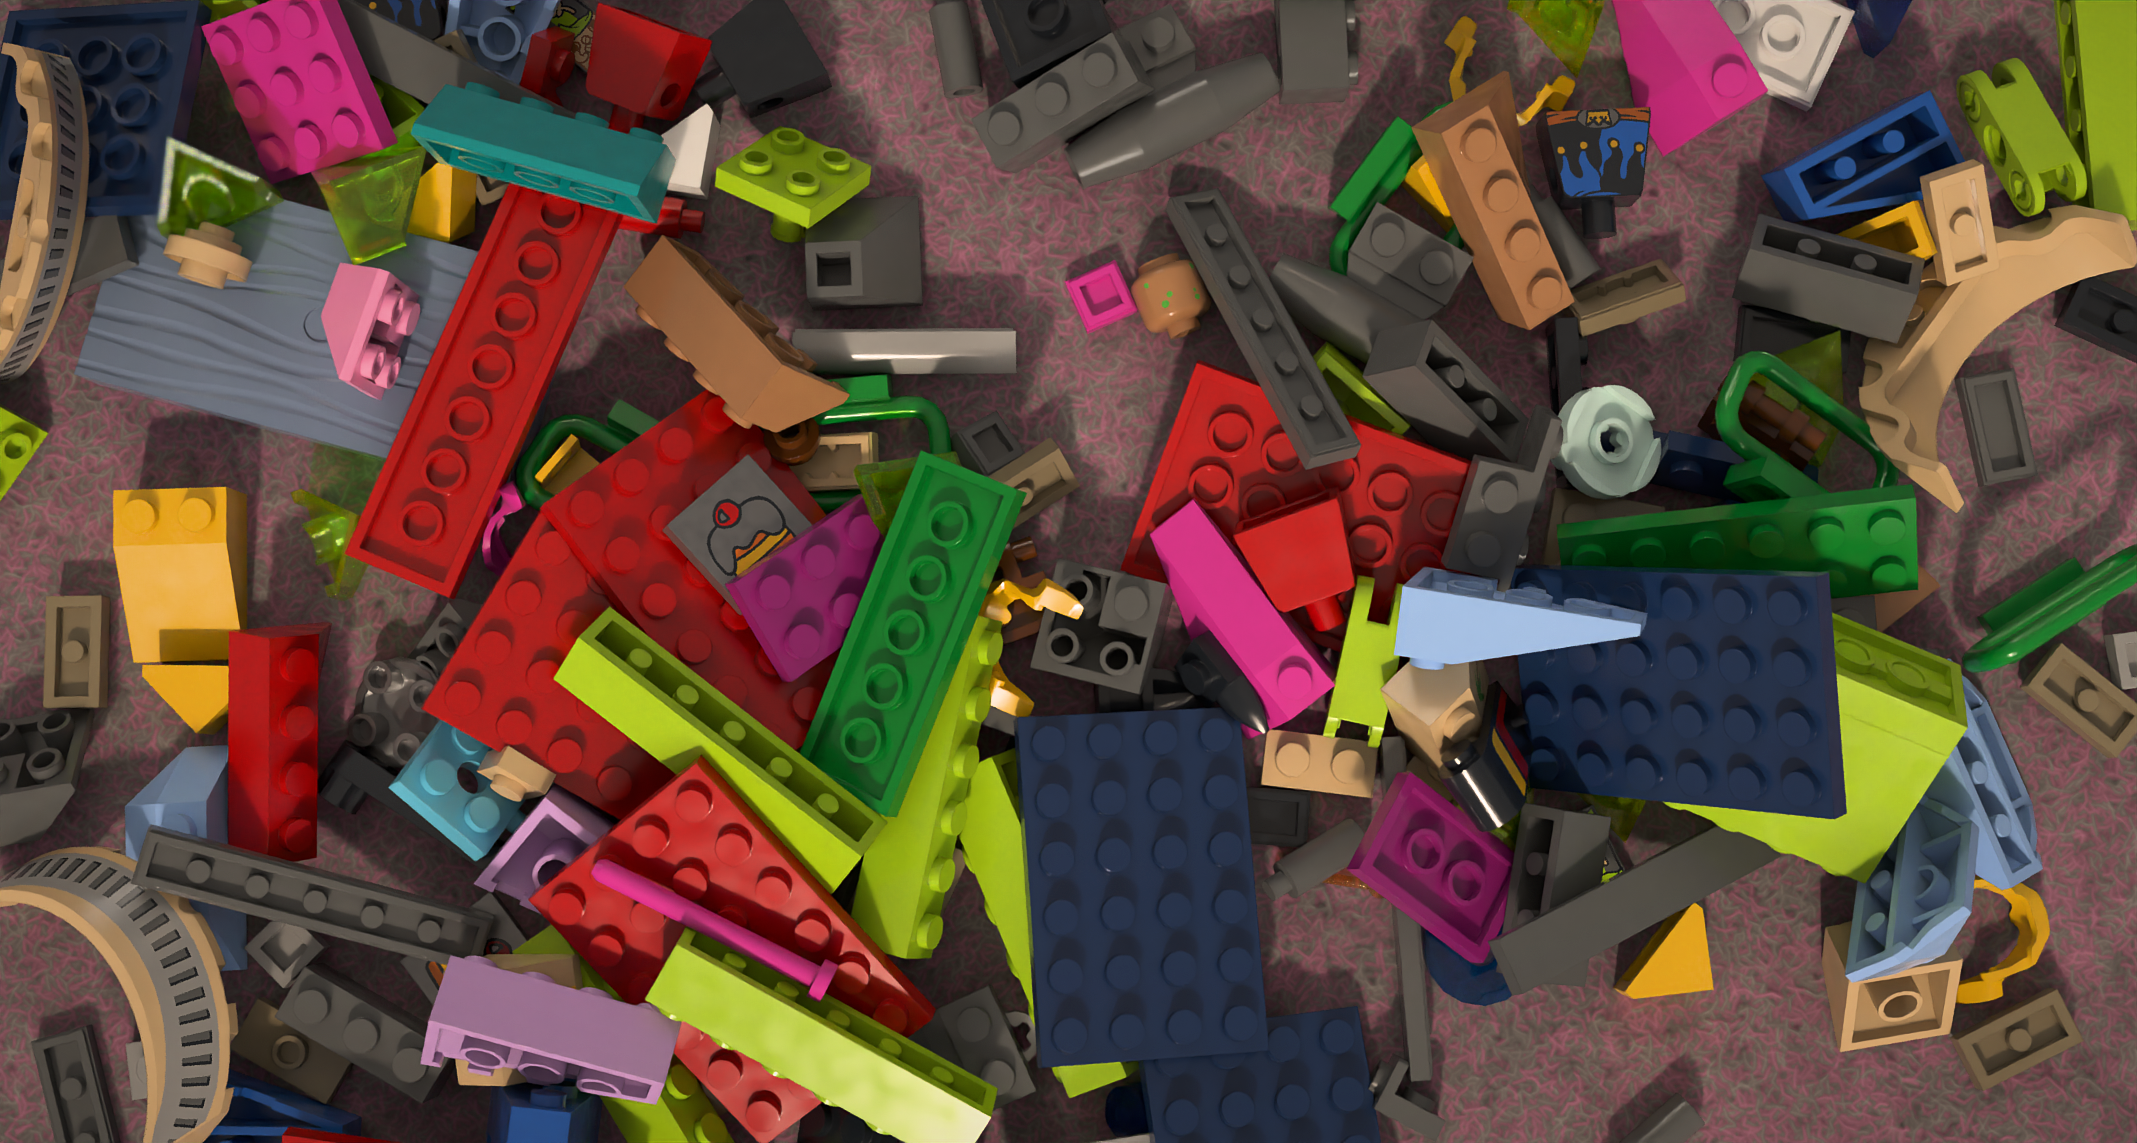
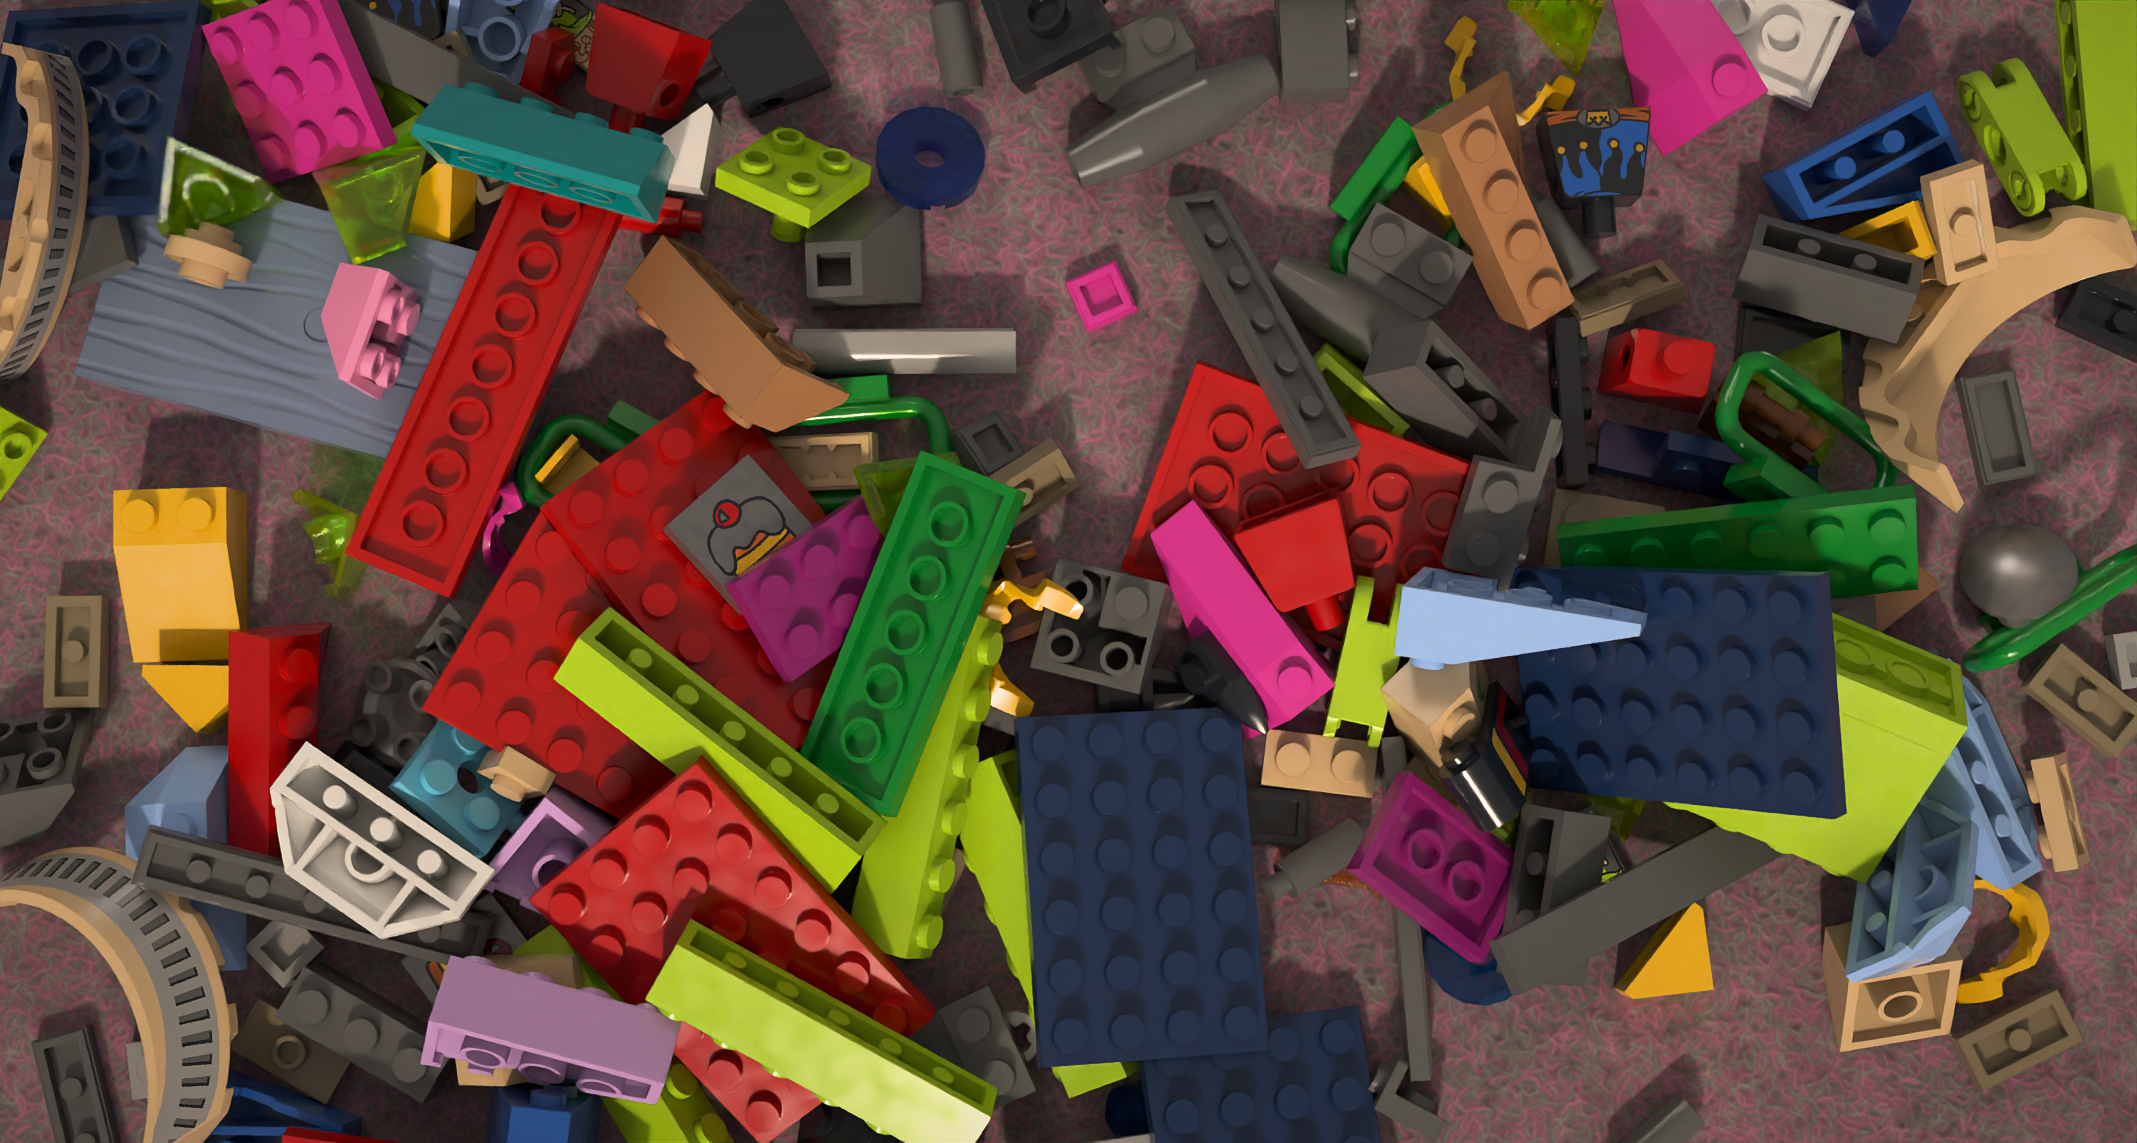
dark pink bar [591,859,839,1003] -> none
reddish brown plate [764,417,821,466] -> none
dark grey brick [971,32,1155,173] -> none
medium nougat head [1131,253,1212,340] -> none
light aqua plate [1551,385,1662,500] -> none
none -> white wedge [270,741,496,940]
none -> clear blue tile [875,106,985,210]
none -> red torso [1596,328,1716,415]
none -> flat silver dish [1959,523,2078,628]
none -> tan plate [2026,752,2090,872]

